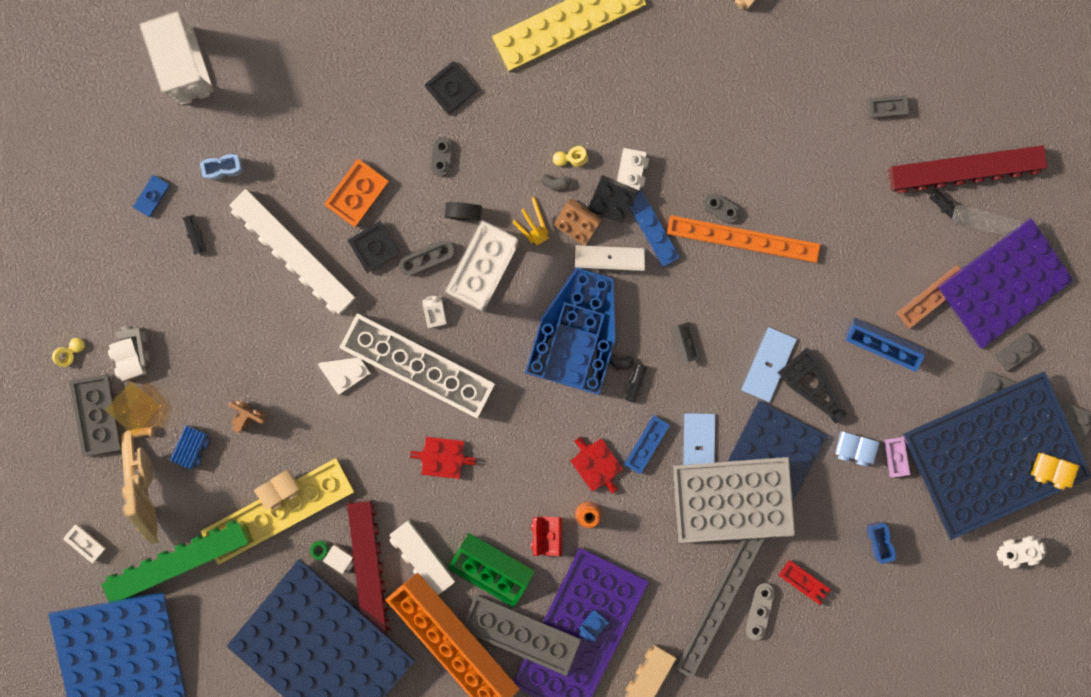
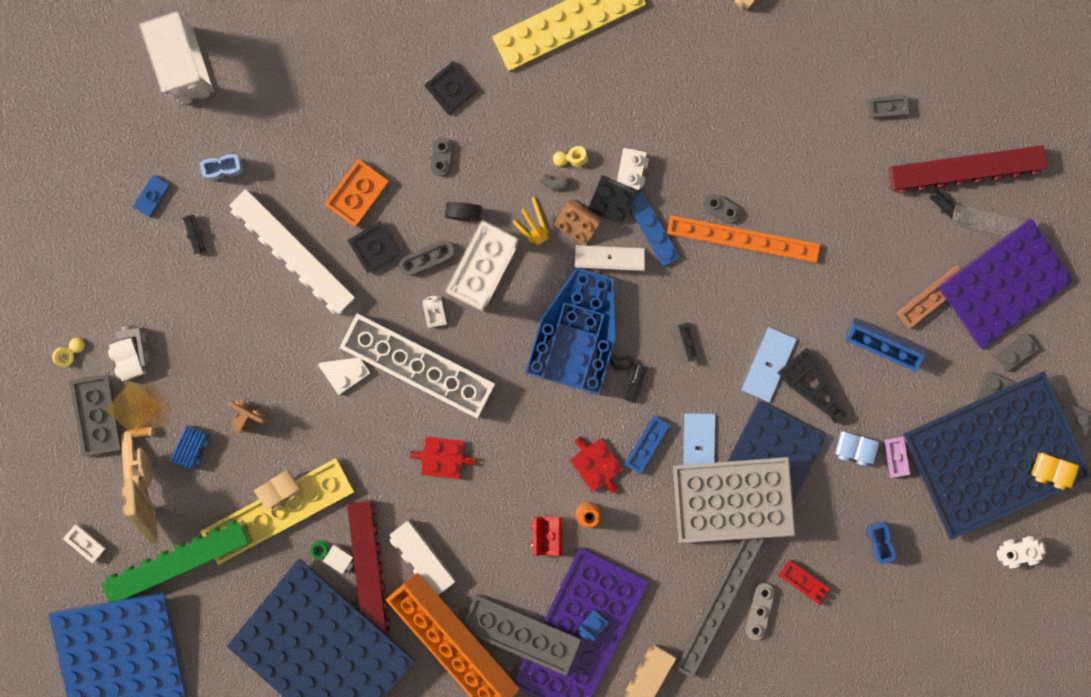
green slope [447,532,535,607] -> none

